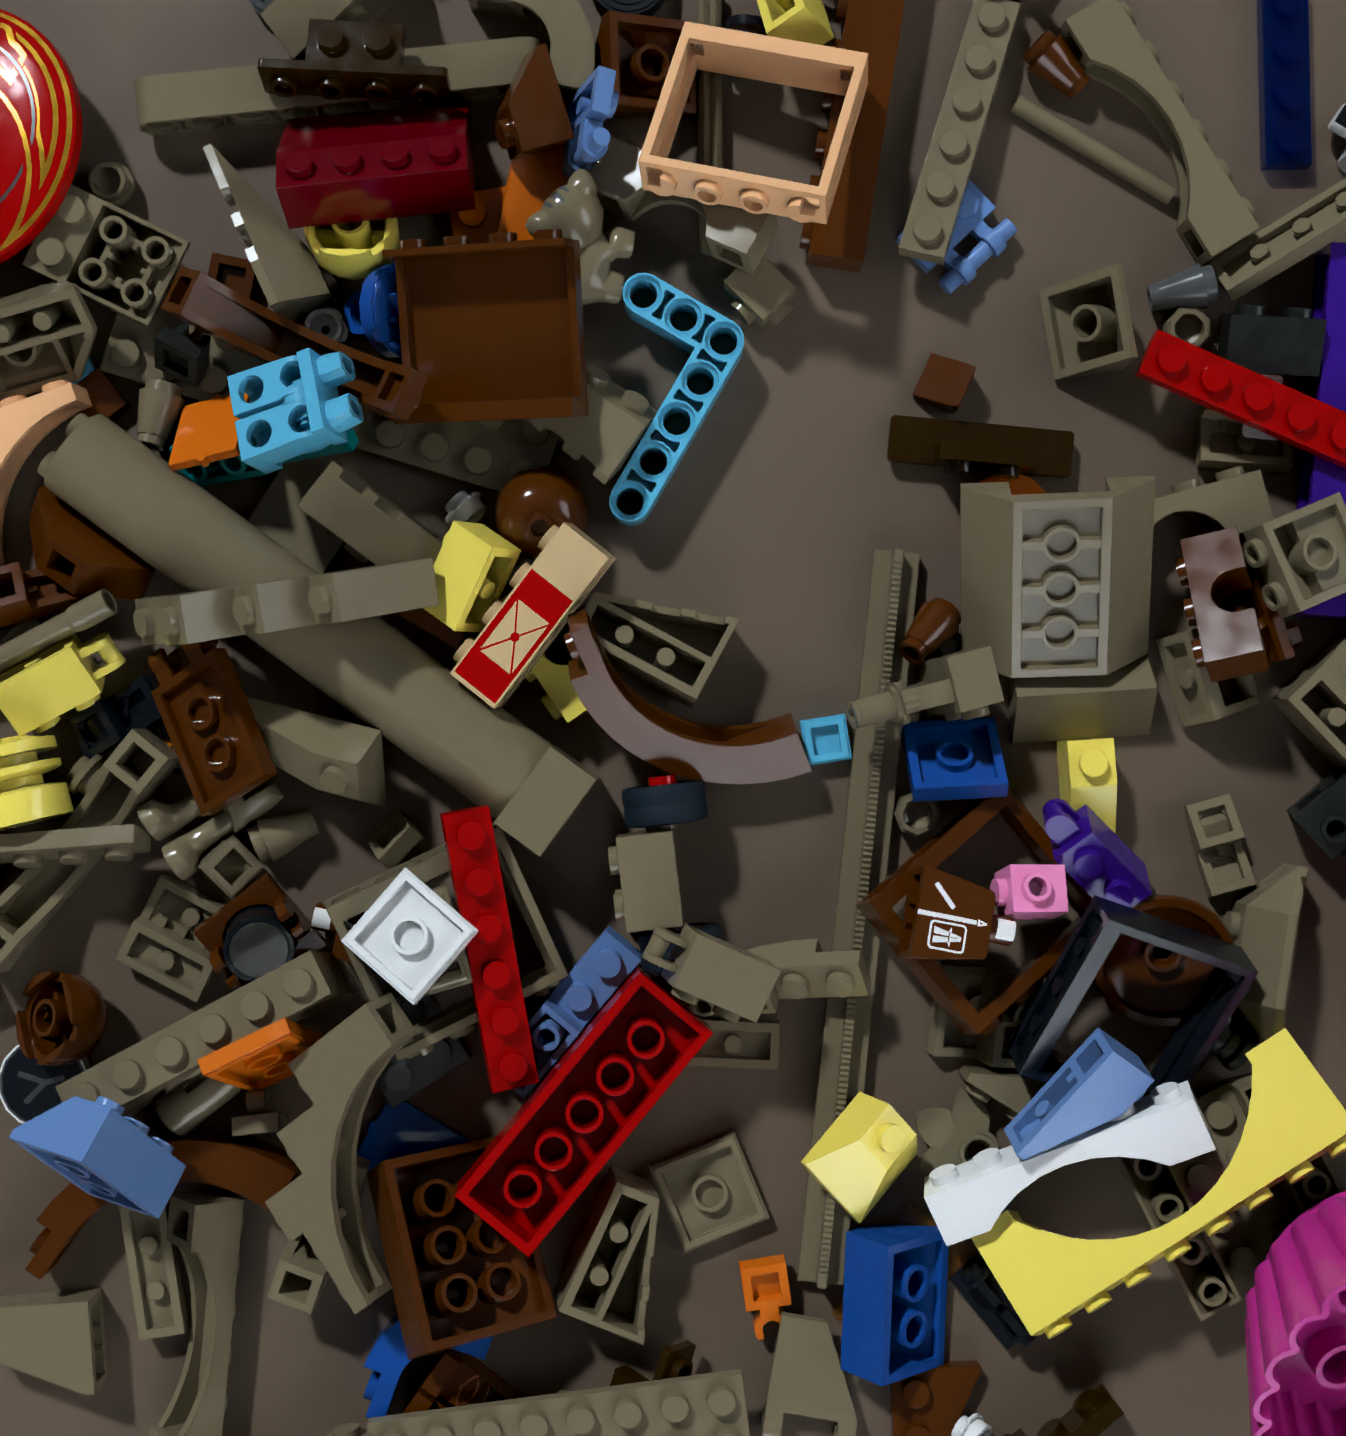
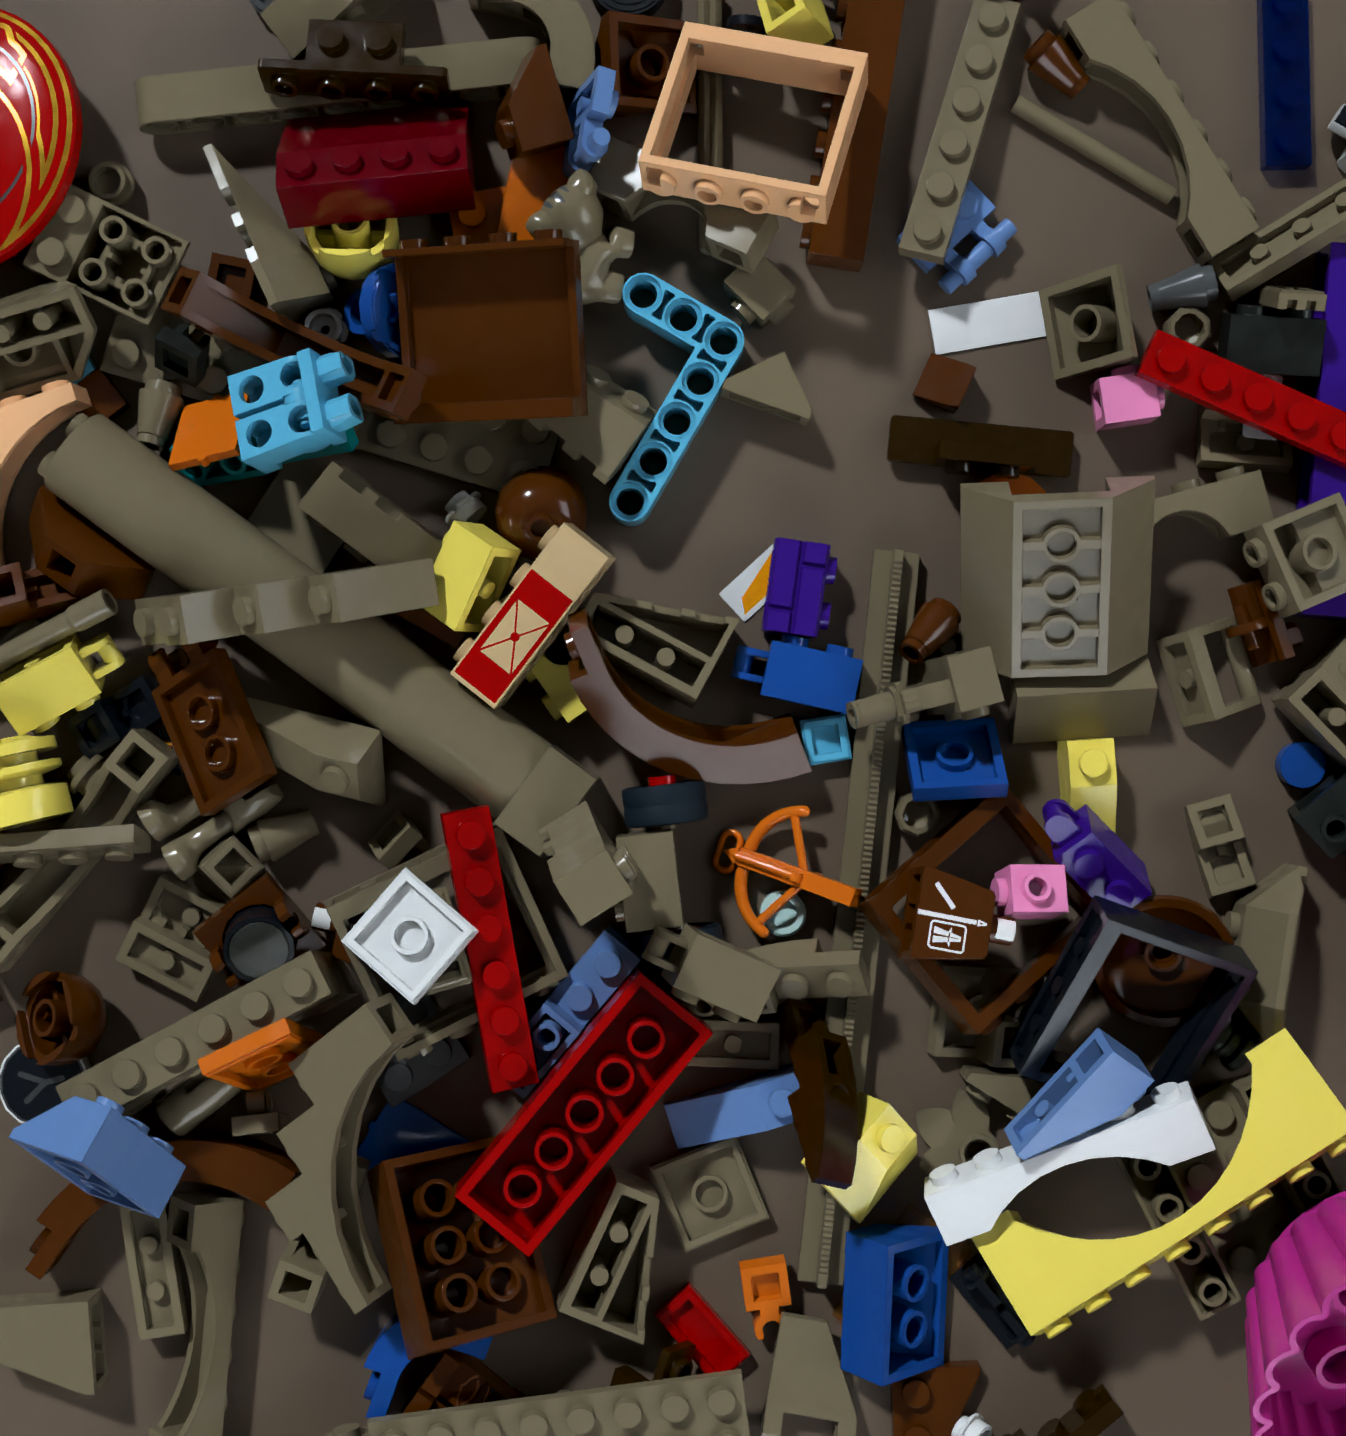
reddish brown arch [1175,526,1270,683] -> none
none -> dark tan wedge [537,800,639,926]
none -> red tile [655,1281,750,1373]
none -> medium blue slope [664,1063,800,1149]
none -> orange piece [712,805,863,938]
none -> white sticker [719,544,773,622]
none -> dark tan slope [721,352,813,426]
none -> blue brick [730,634,863,715]
none -> light aqua tile [760,890,806,937]
none -> dark purple brick [761,537,838,639]
none -> dark brown slope [777,998,858,1190]
none -> white sticker [928,291,1046,355]
none -> bright pink brick [1089,365,1165,431]
none -> dark tan tile [1252,284,1327,312]
none -> blue tile [1275,742,1326,788]

